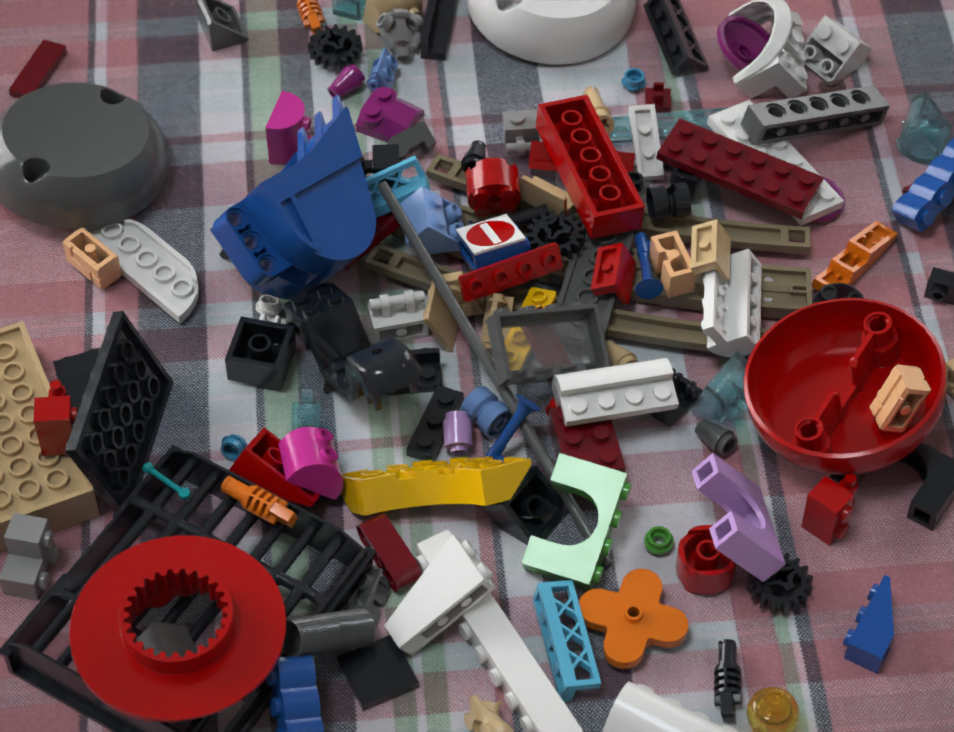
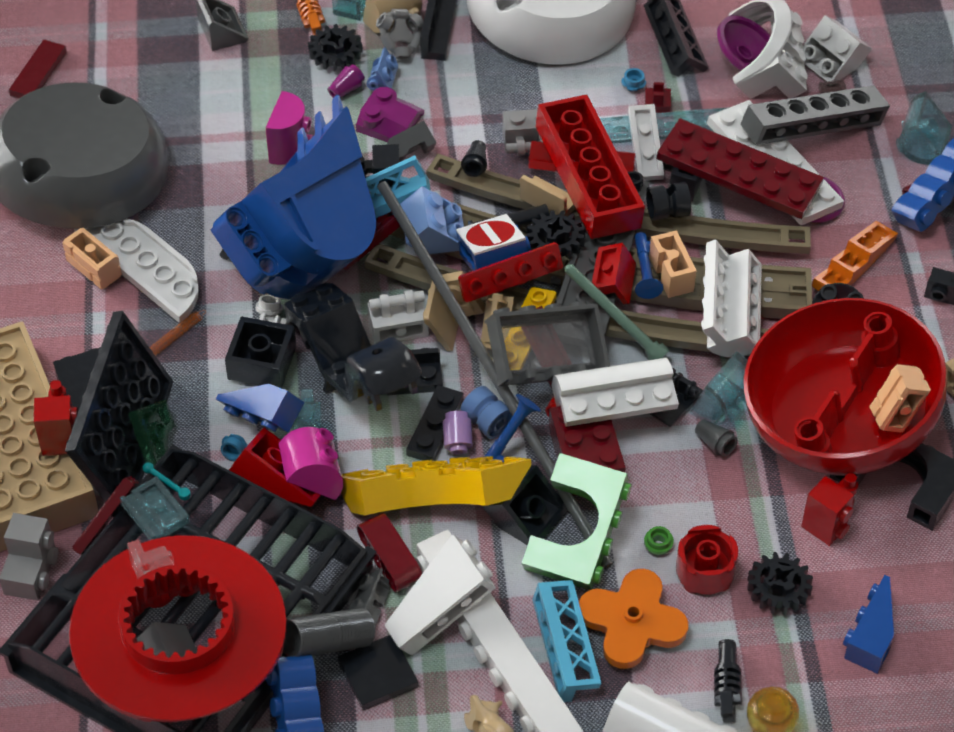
orange hinge [221,476,298,528] -> none
red brick [465,158,521,217] -> none
tan pin [583,86,615,135] -> none
tan cone [605,340,638,366] -> none
tan panel [690,219,731,281] -> none
lavender arch [692,453,786,582] -> none
none -> dark red tile [72,476,139,555]
none -> clear light blue plate [120,476,190,540]
none -> clear panel [127,539,174,579]
none -> clear green tile [128,399,175,465]
none -> orange piece [149,310,206,356]
none -> blue slope [216,383,305,433]
none -> sand green piece [565,264,670,360]

